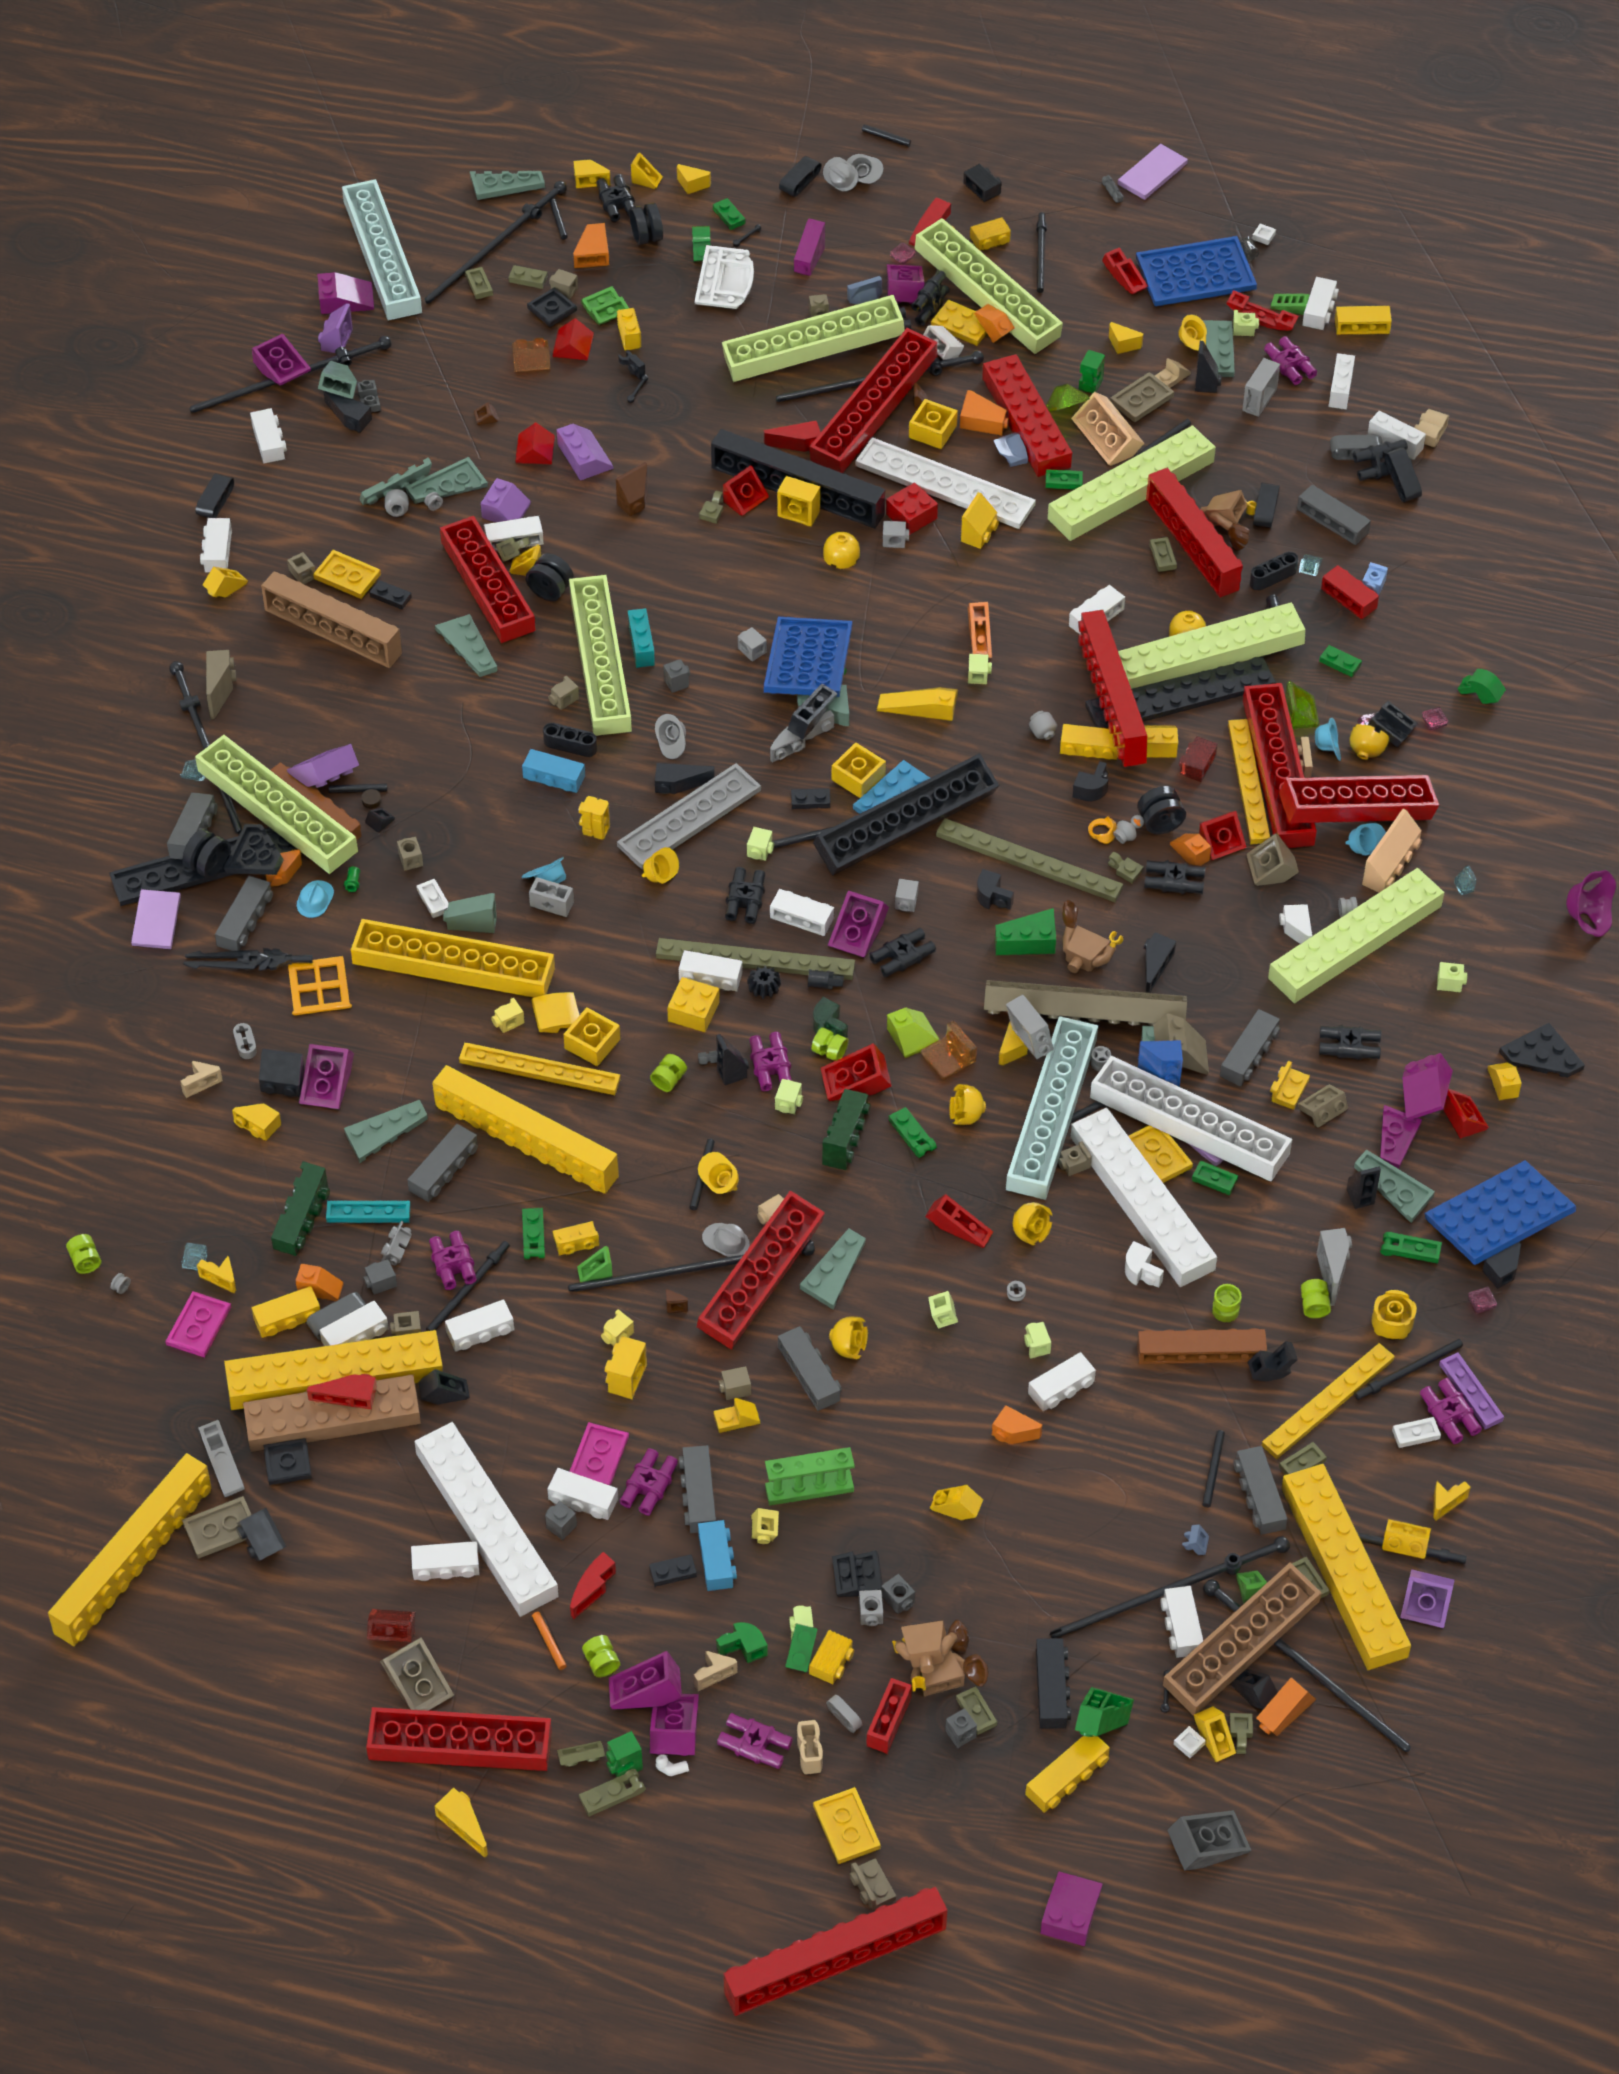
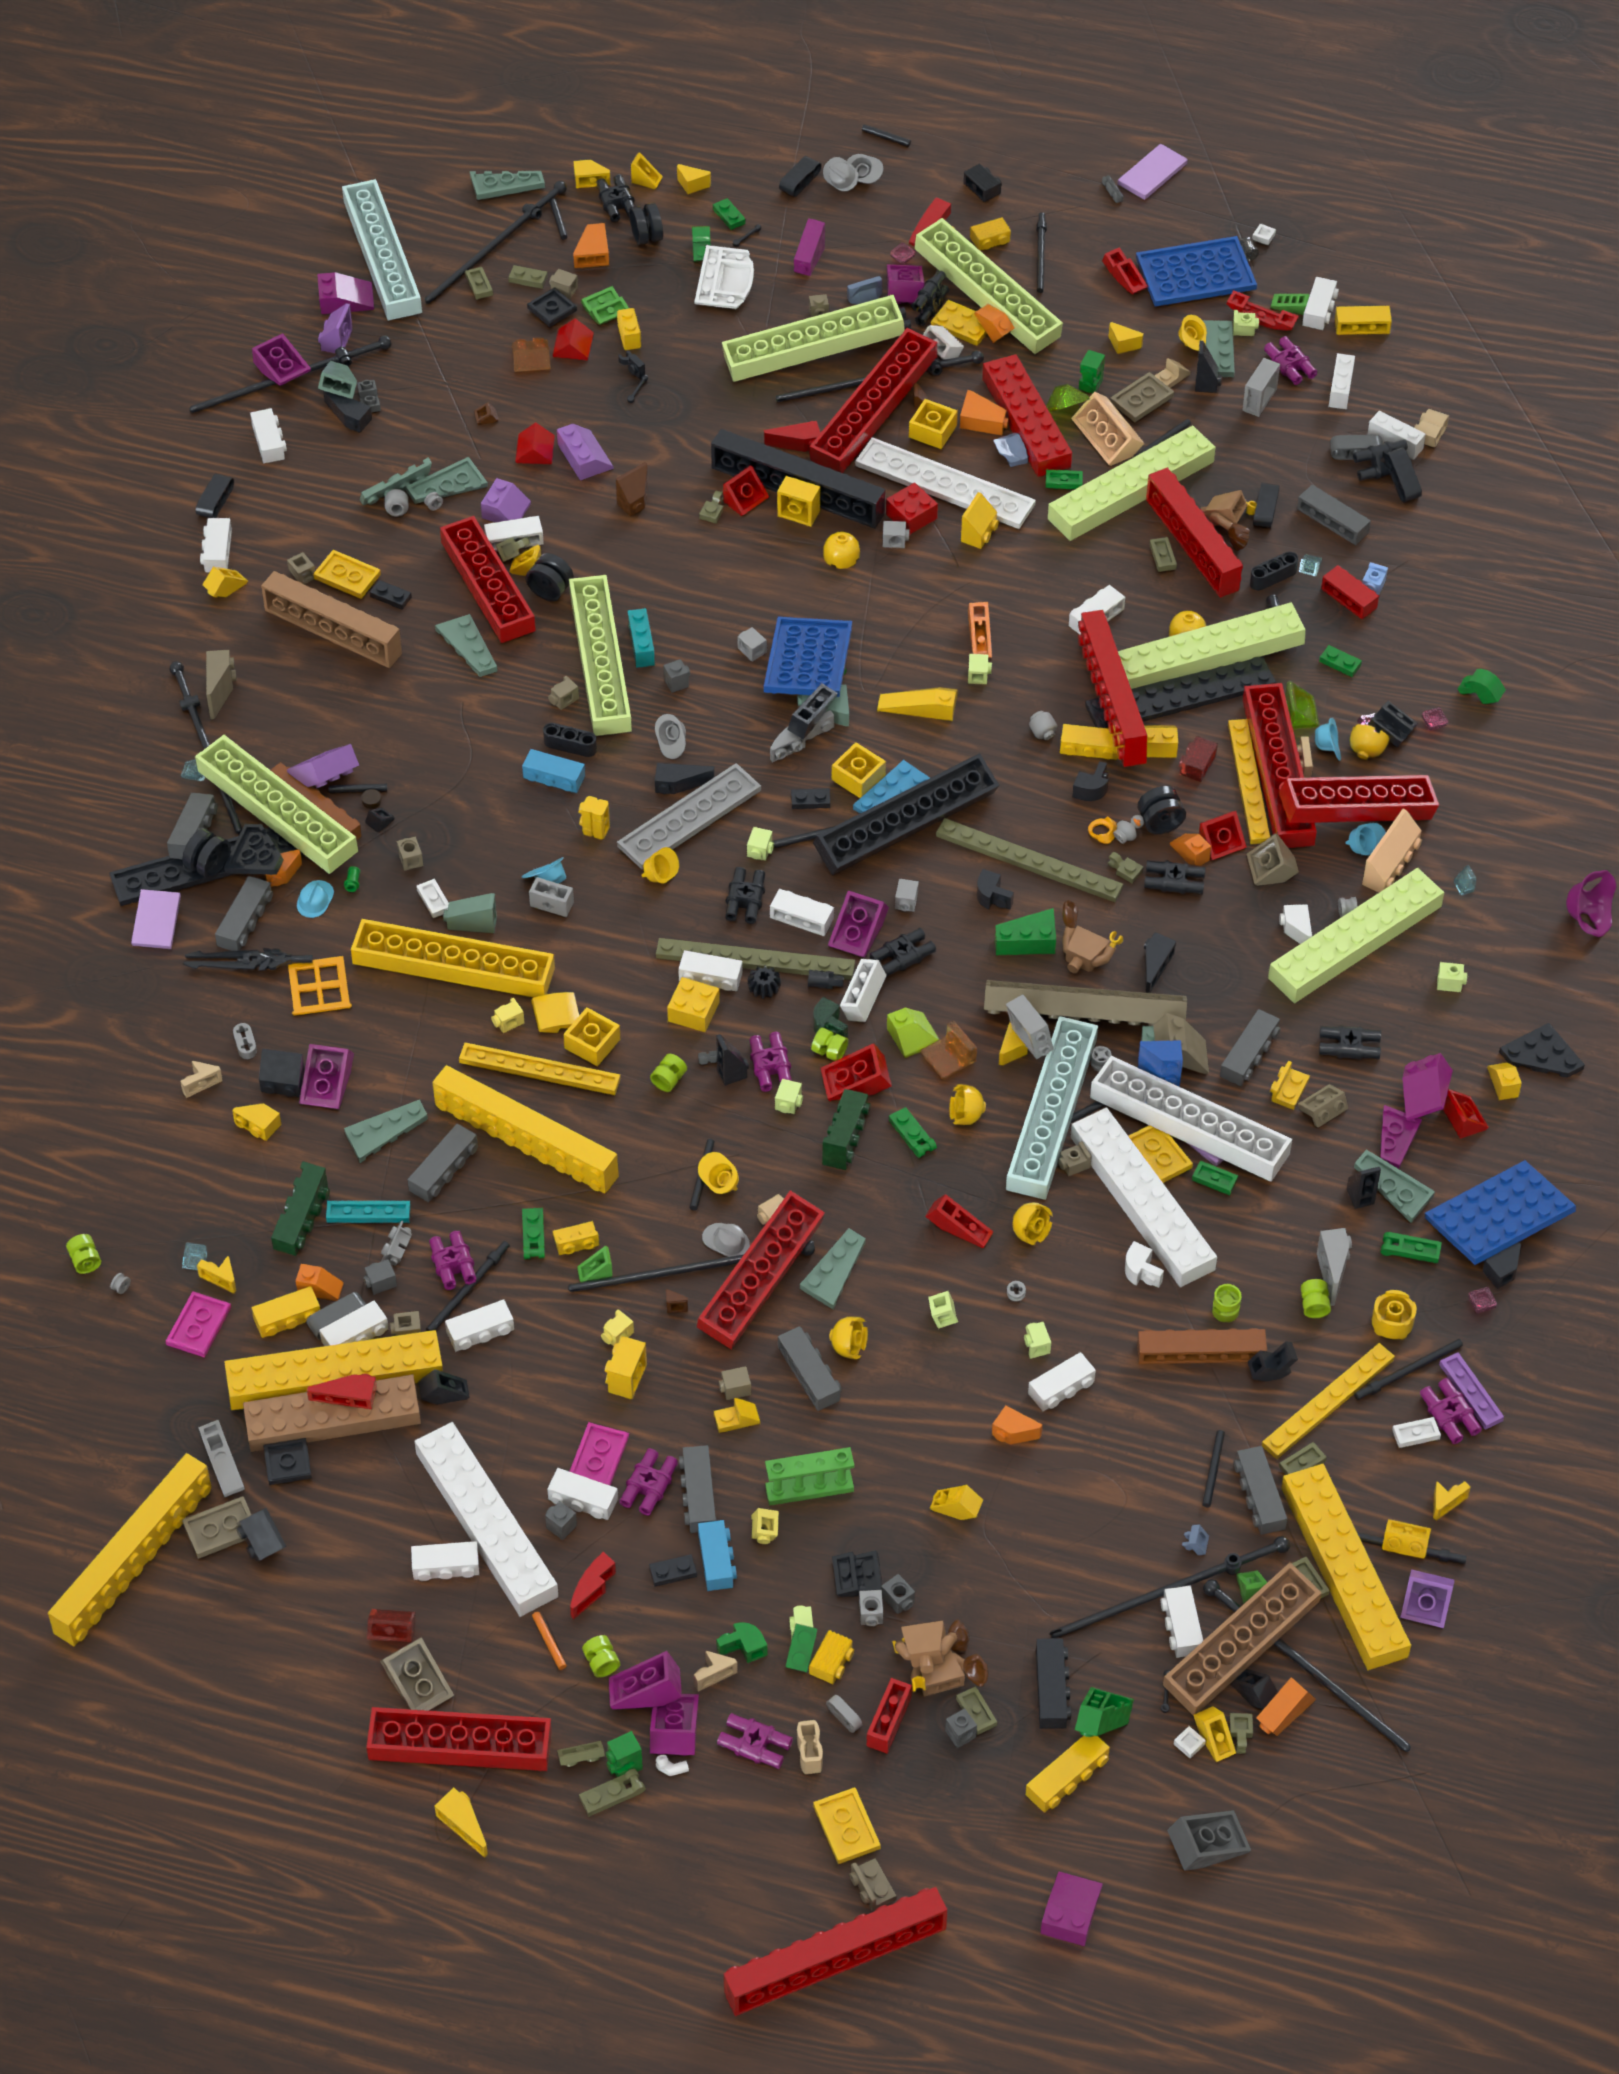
none -> white brick [840,959,886,1022]

